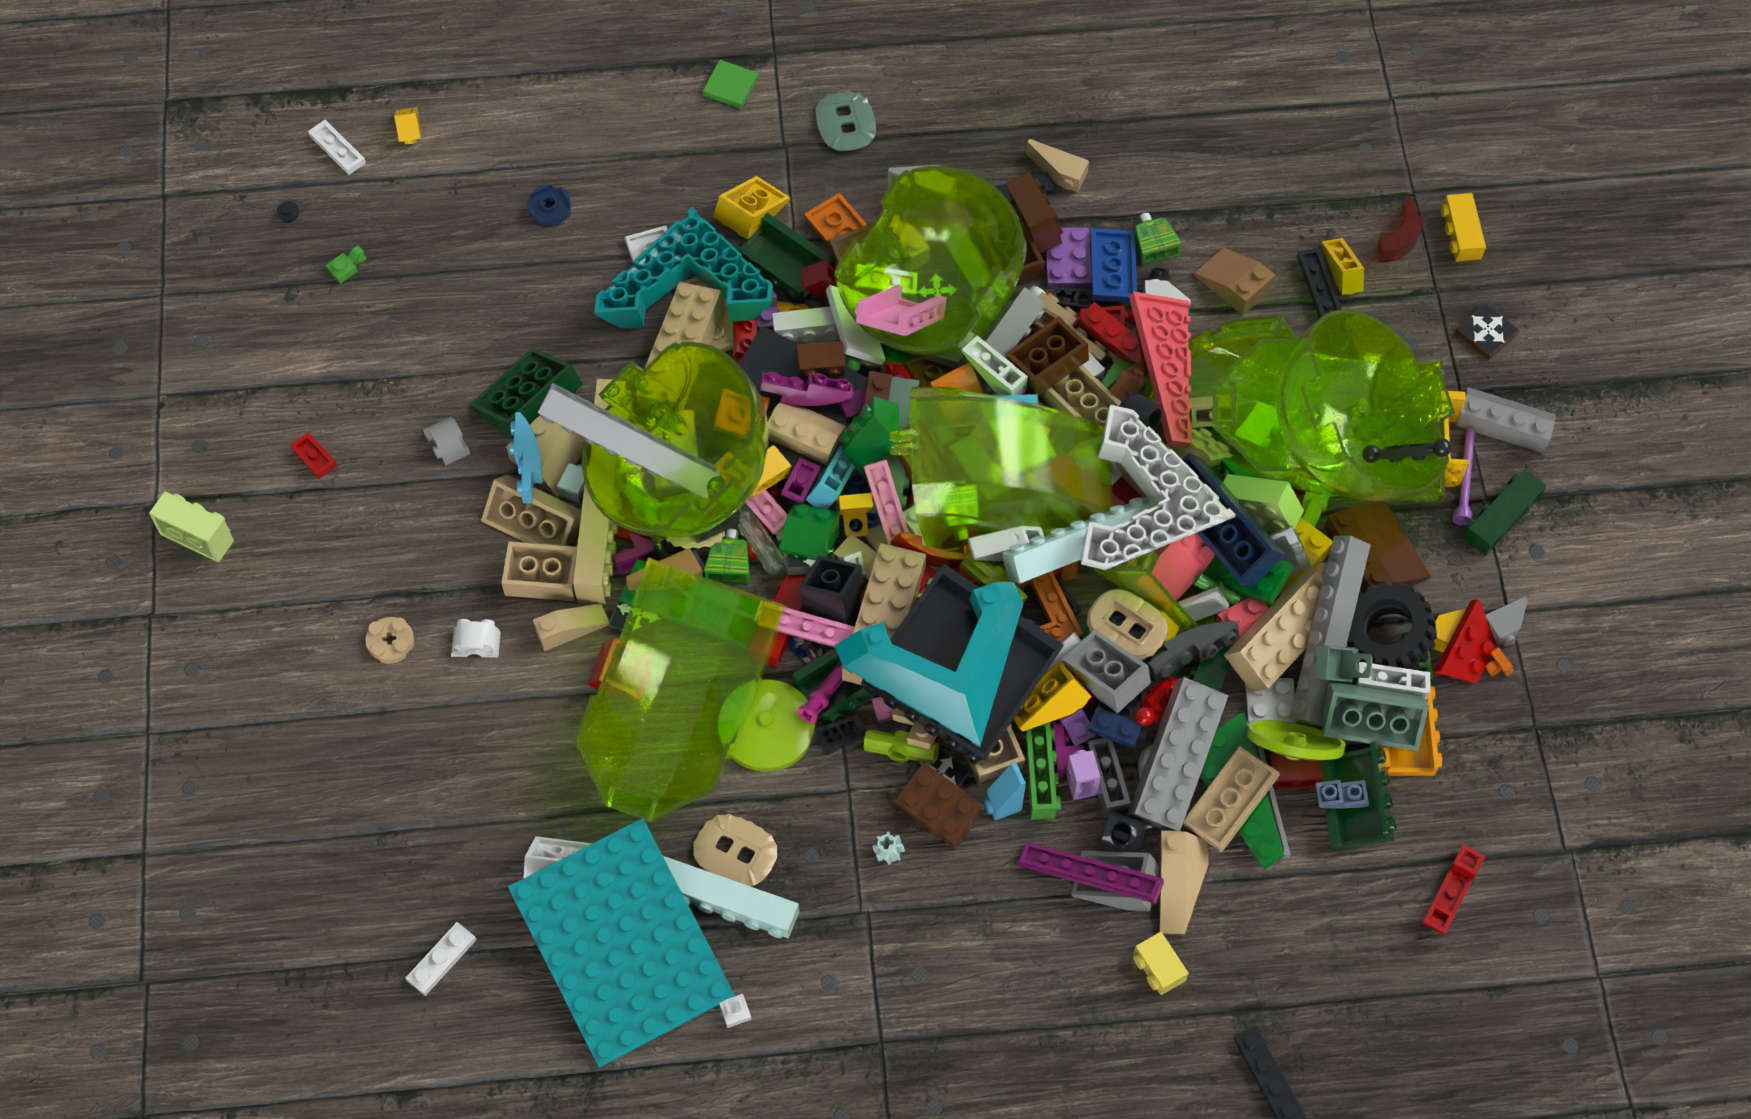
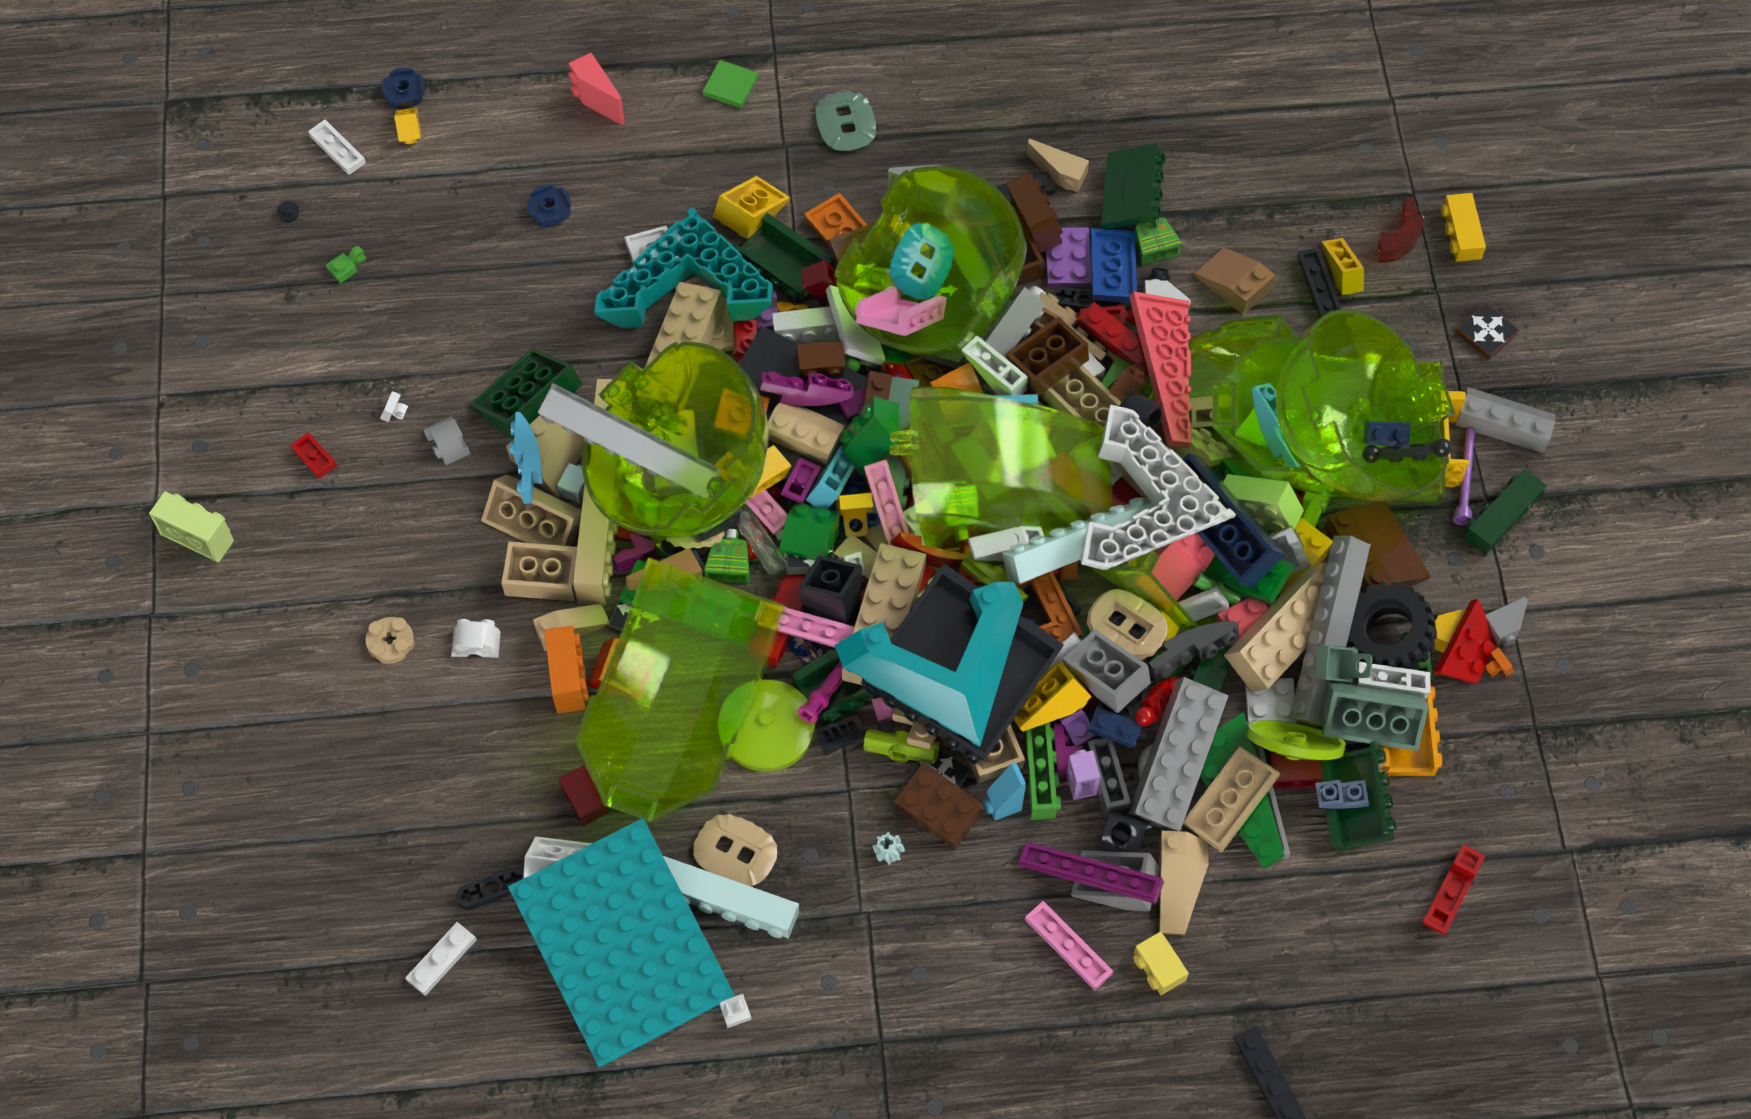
none -> white tile [380,391,408,422]
none -> dark blue plate [382,68,425,107]
none -> black beam [456,868,524,910]
none -> orange brick [544,625,589,714]
none -> dark red brick [558,765,610,827]
none -> coral slope [568,53,625,125]
none -> teal piece [890,223,954,299]
none -> bright pink plate [1025,901,1113,991]
none -> dark green panel [1101,143,1166,230]
none -> slope [1252,383,1313,473]
none -> dark blue plate [1363,421,1411,446]

